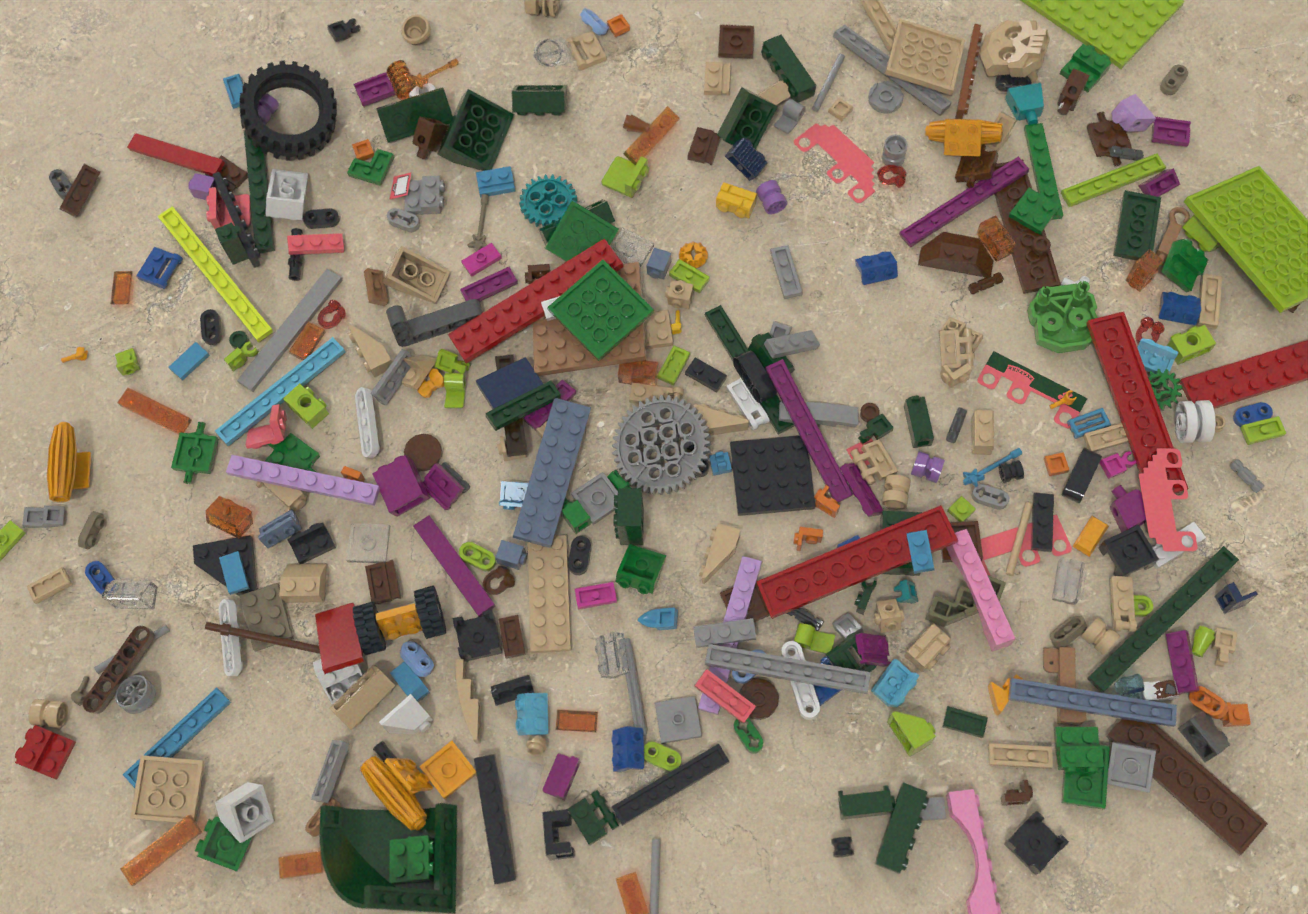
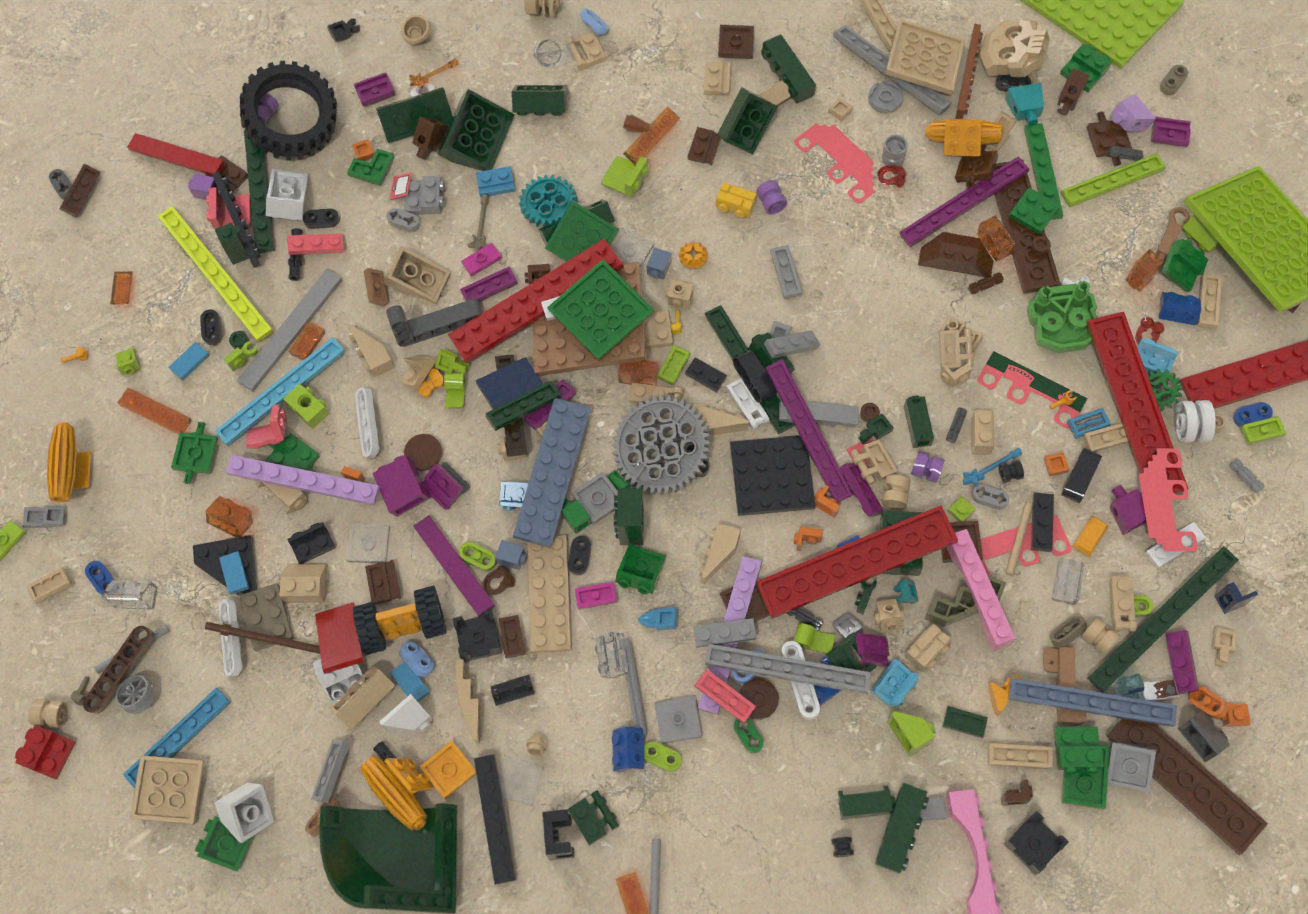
dark tan plate [78,511,105,549] -> none
clear orange plate [120,815,202,886] -> none
blue plate [136,247,183,289] -> none
dark azure tile [223,74,243,109] -> none
sand blue bracket [258,509,301,548] -> none
clear orange plate [279,851,323,879] -> none
clear red piece [317,300,346,329] -> none
light grey plate [371,349,412,405] -> none
clear orange piece [386,60,416,100] -> none
green plate [389,835,435,884] -> none
medium azure bracket [515,693,548,736] -> none
magenta panel [542,753,581,801] -> none
clear orange tile [556,710,598,732] -> none
orange plate [607,14,630,37] -> none
black plate [612,744,730,826] -> none
lime plate [669,259,710,294] -> none
dark azure tile [709,451,732,476] -> none
dark blue brick [725,138,768,181] -> none
light grey panel [773,99,806,134] -> none
light grey bar [812,54,845,112] -> none
blue bracket [855,251,898,285] -> none
dark azure plate [906,530,934,574] -> none
dark pink plate [1099,451,1136,479] -> none
black panel [1099,525,1159,577] -> none
dark green plate [1113,190,1161,263] -> none
magenta slope [1138,168,1181,197] -> none
lime brick [1167,325,1216,365] -> none
lime cone [1192,626,1215,657] -> none

